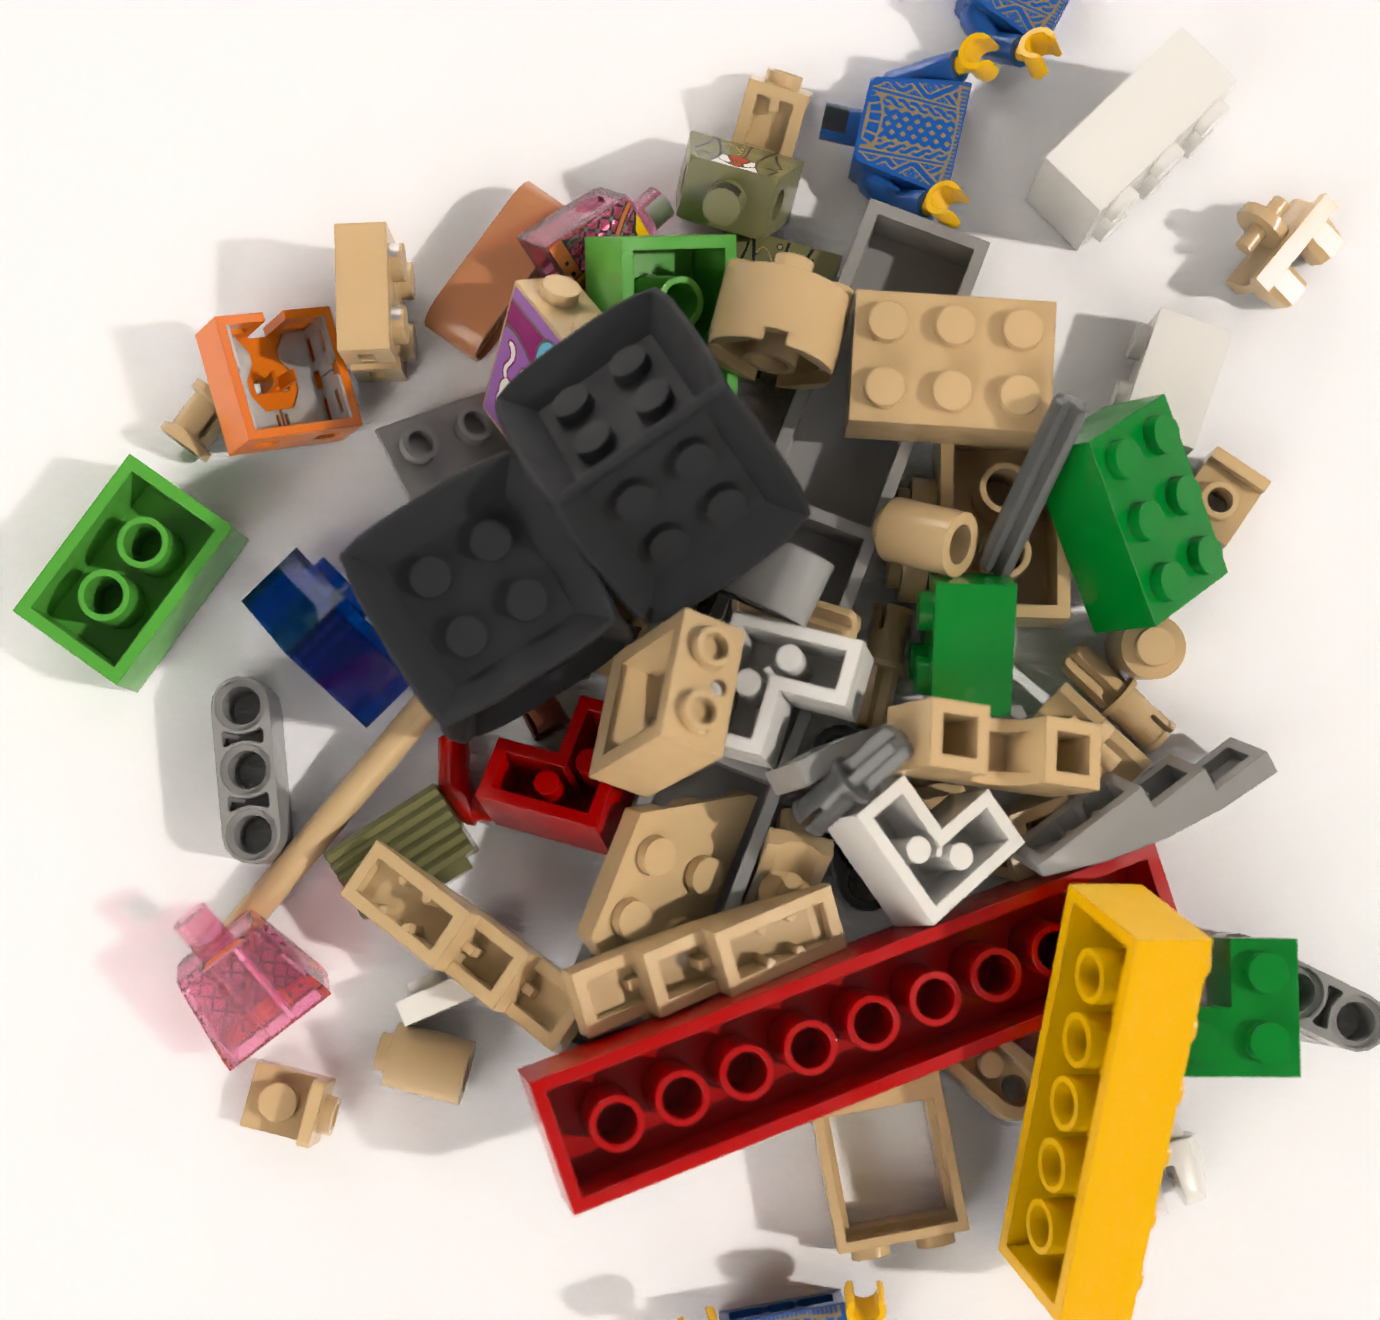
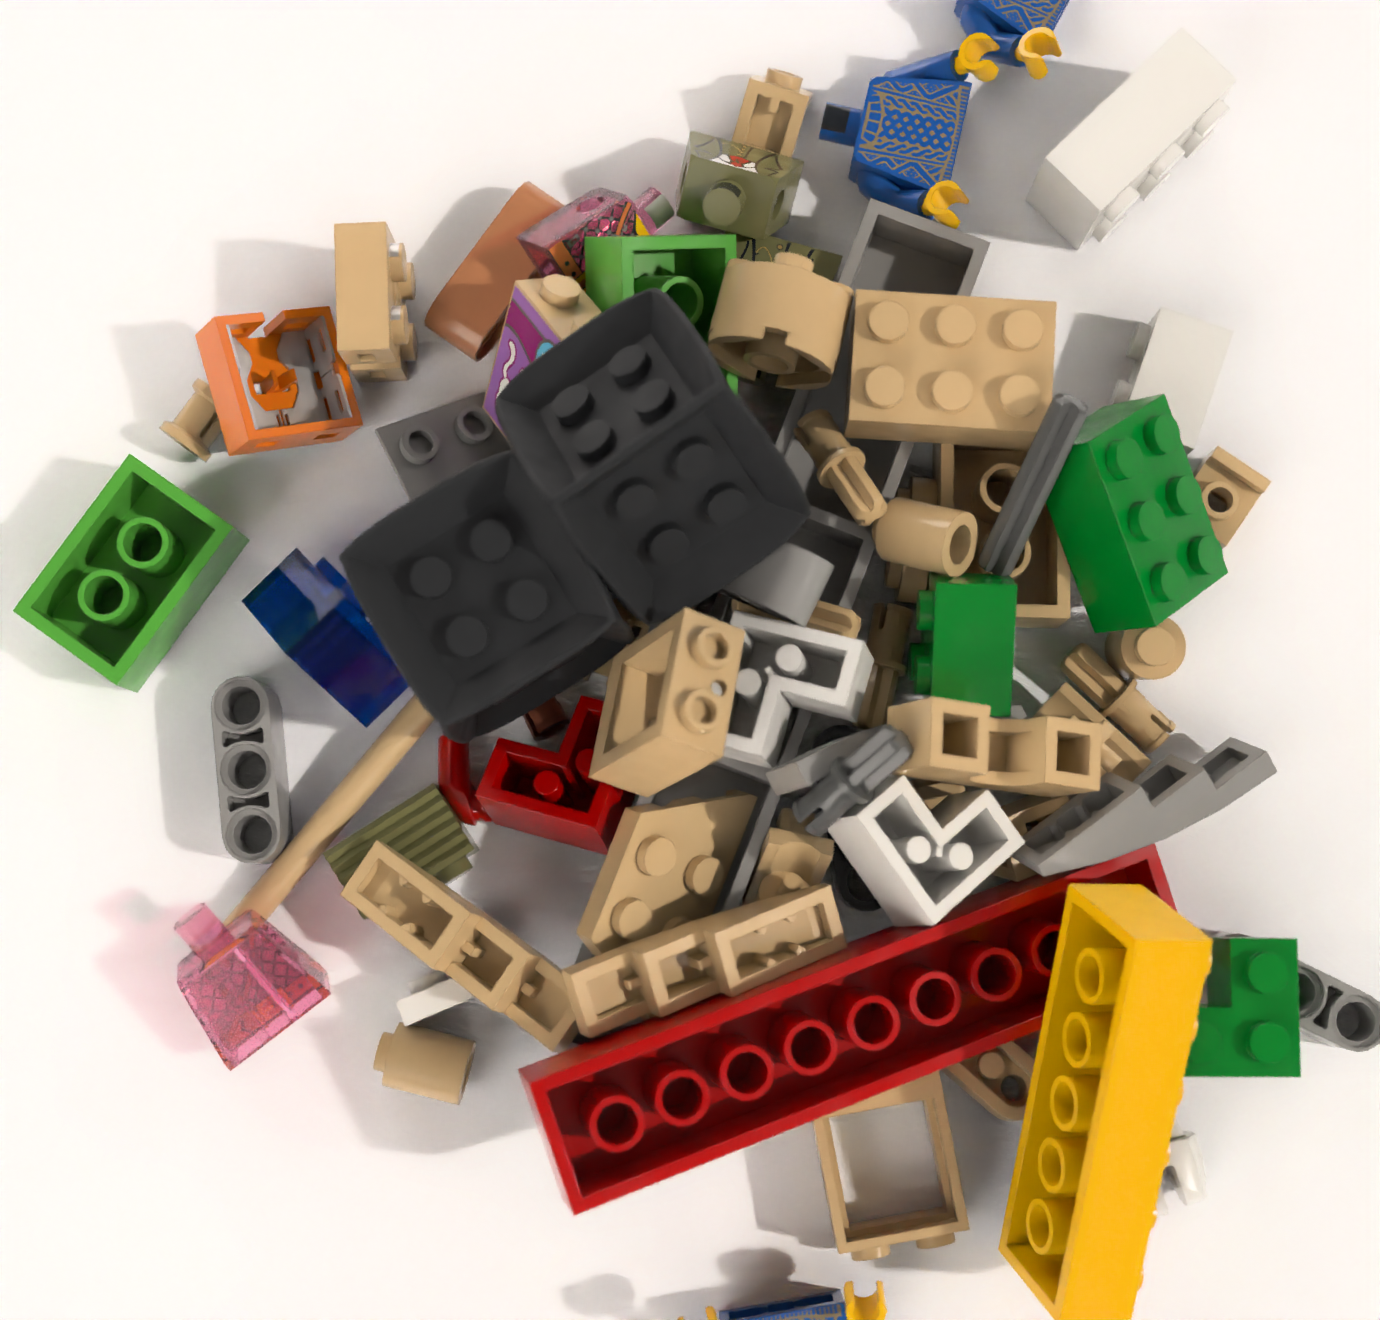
tan bracket [240,1059,341,1149] -> none
tan hips [1224,193,1345,309] -> none
none -> tan axle [793,409,887,526]

